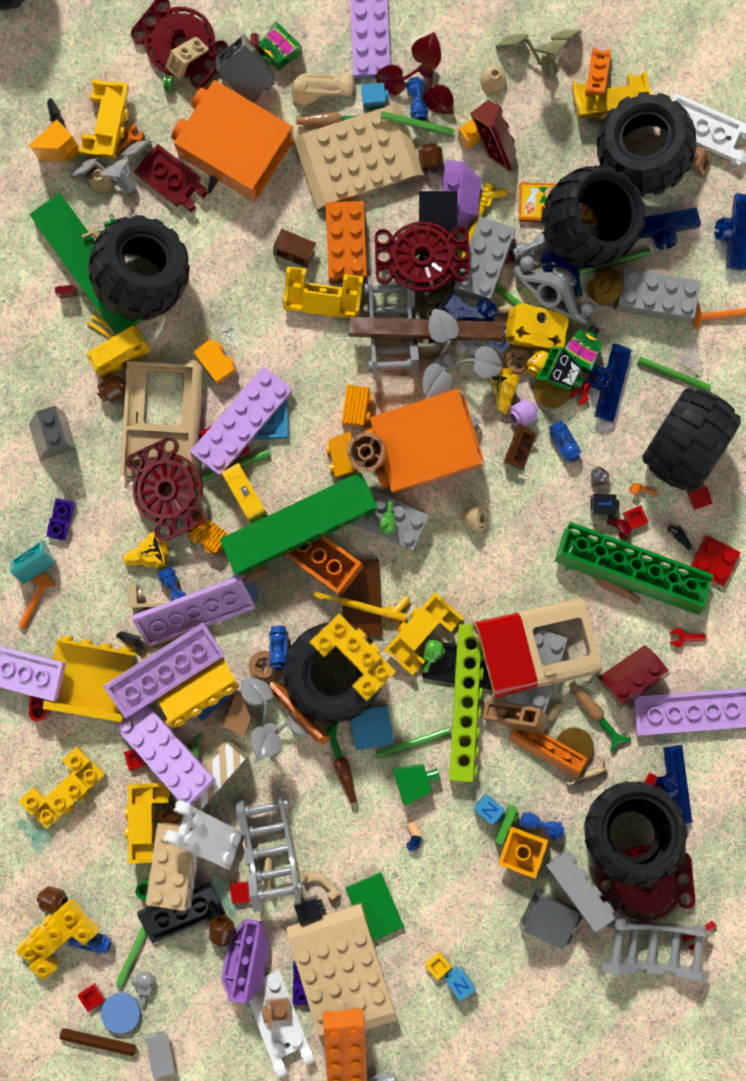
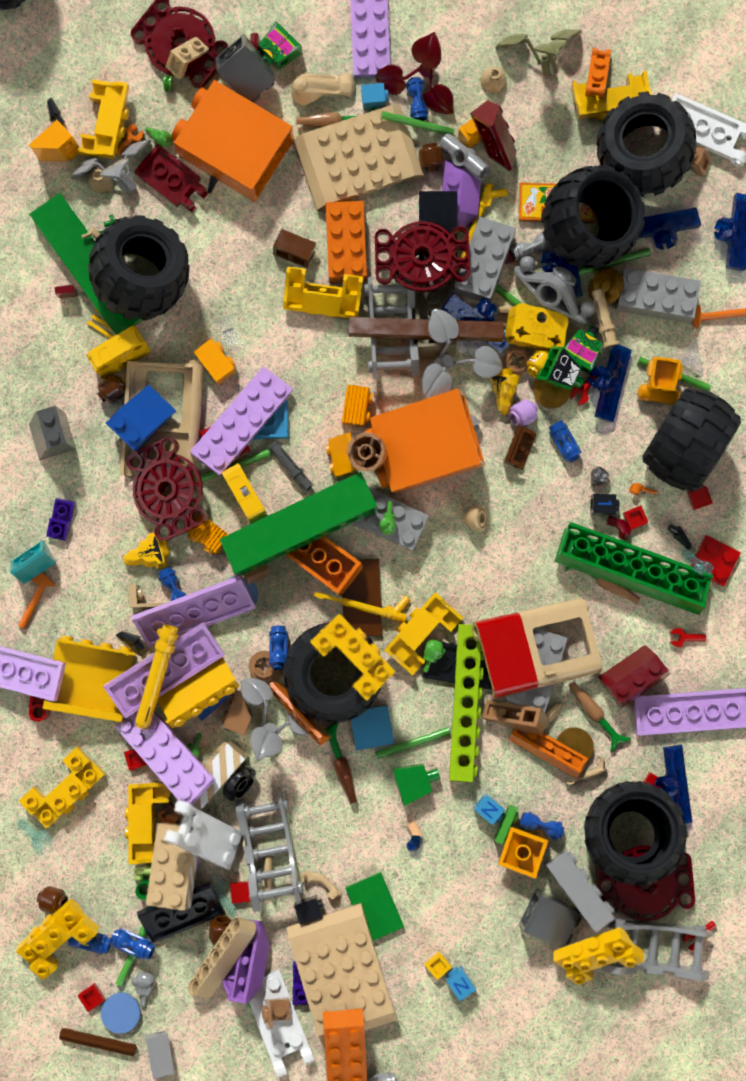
none -> blue slope [106,384,176,451]
none -> blue piece [111,928,156,960]
none -> yellowish green arm [133,865,151,881]
none -> yellow cylinder [135,625,179,729]
none -> bright green piece [145,127,173,147]
none -> tan beam [188,917,256,999]
none -> black tile [223,765,256,801]
none -> dark grey pin [268,441,314,492]
none -> light grey piece [439,134,490,180]
none -> yellow bracket [553,927,644,985]
none -> tan pin [591,289,620,349]
none -> light orange piece [637,357,683,405]
none -> clear light blue bar [682,549,713,575]

